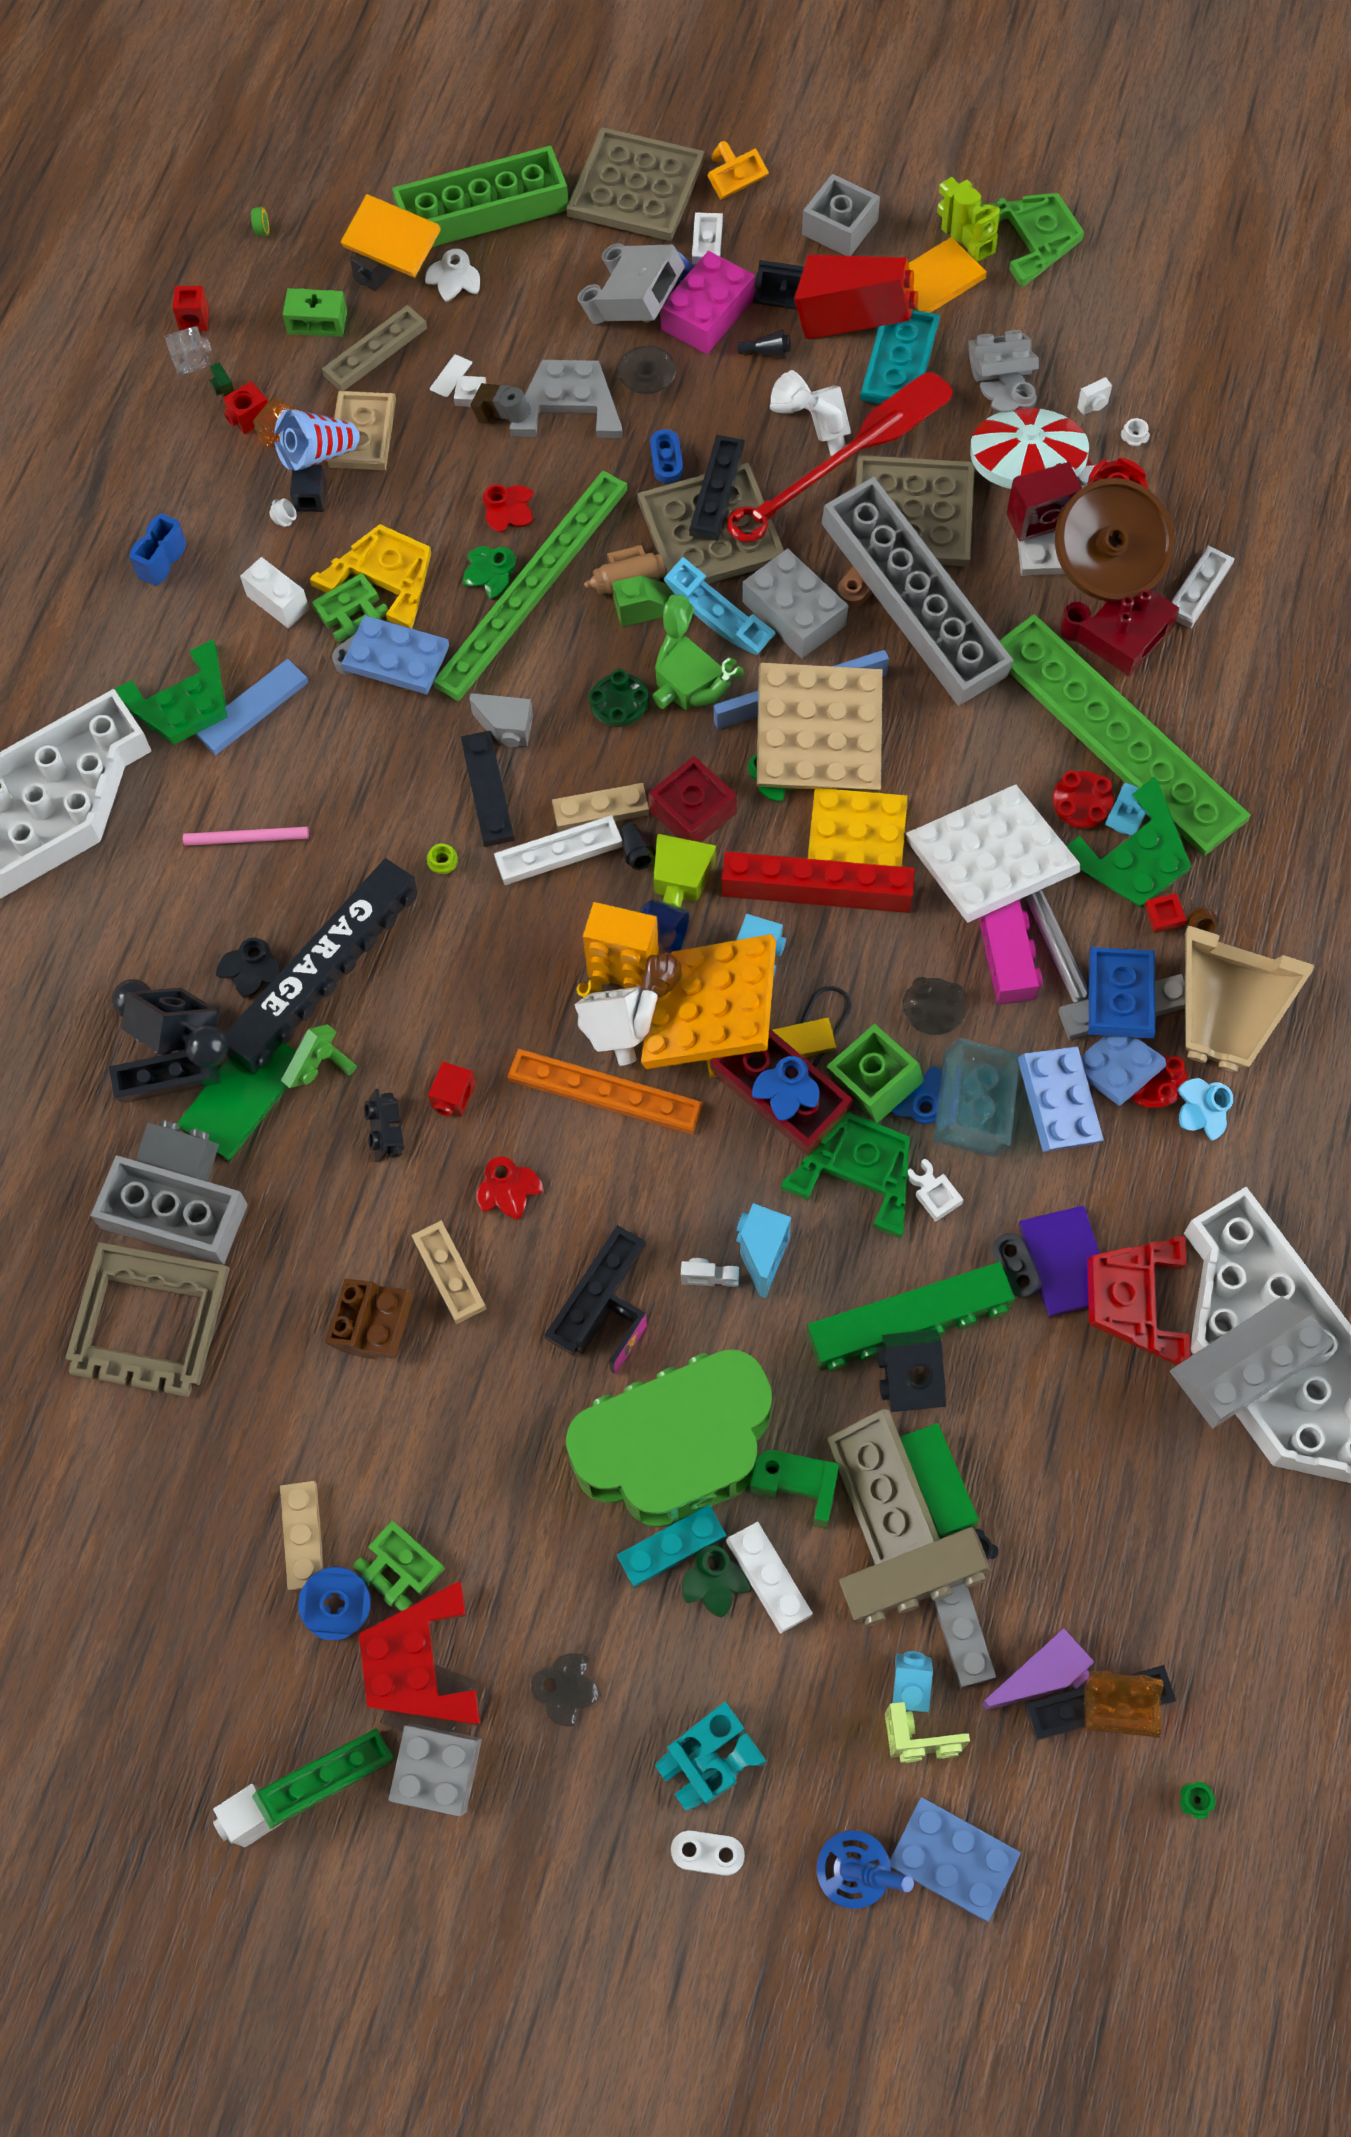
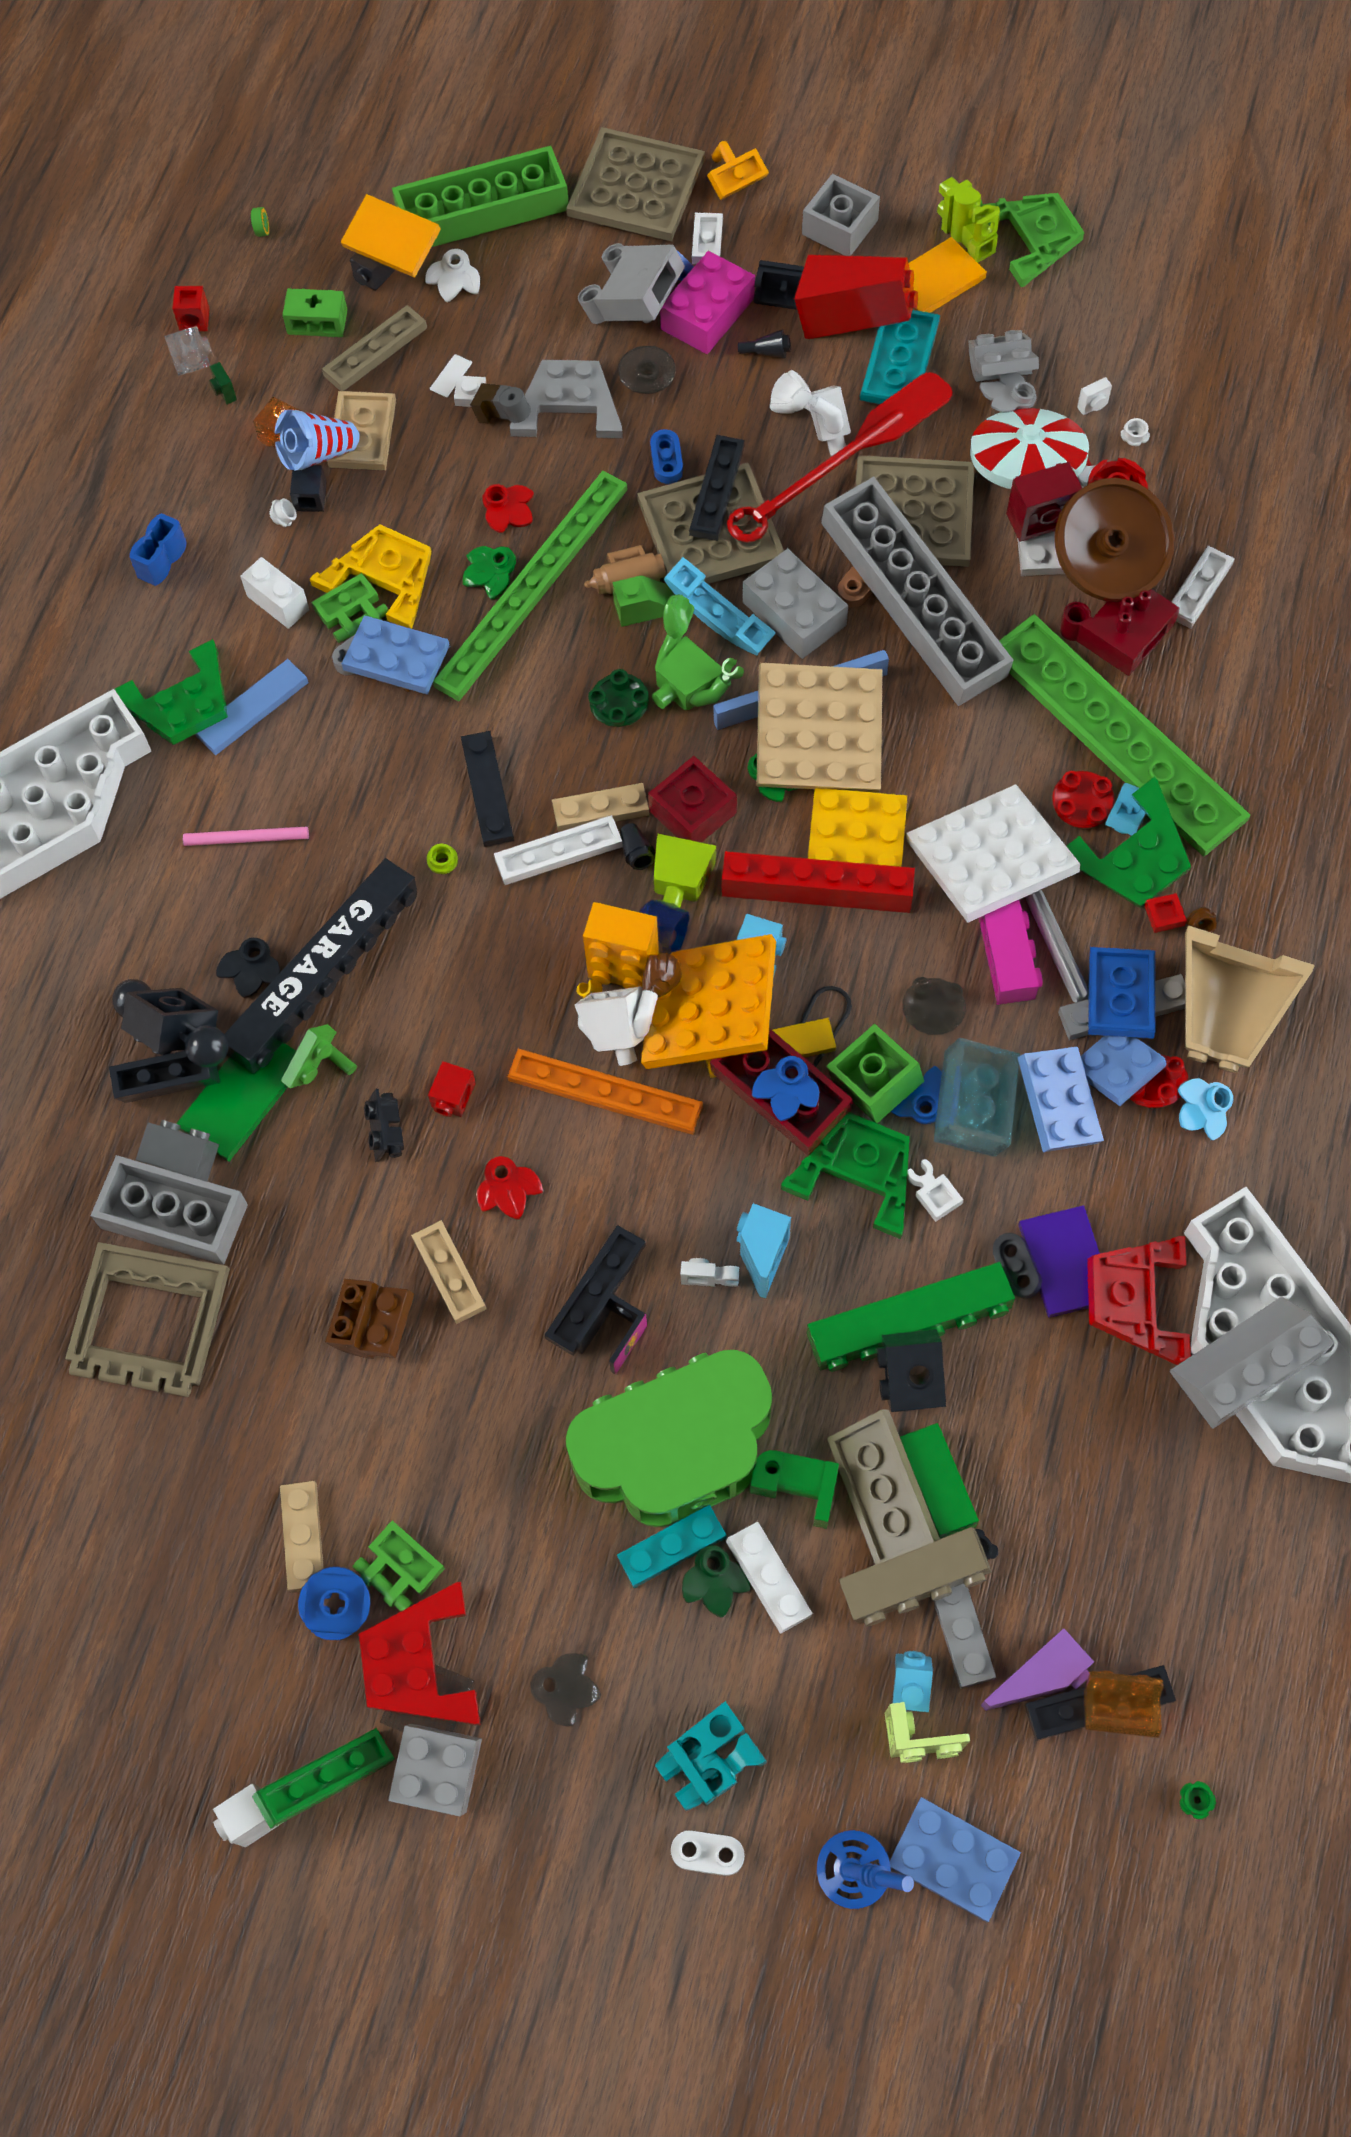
red brick [223,381,272,434] -> none
light grey slope [469,693,533,747] -> none

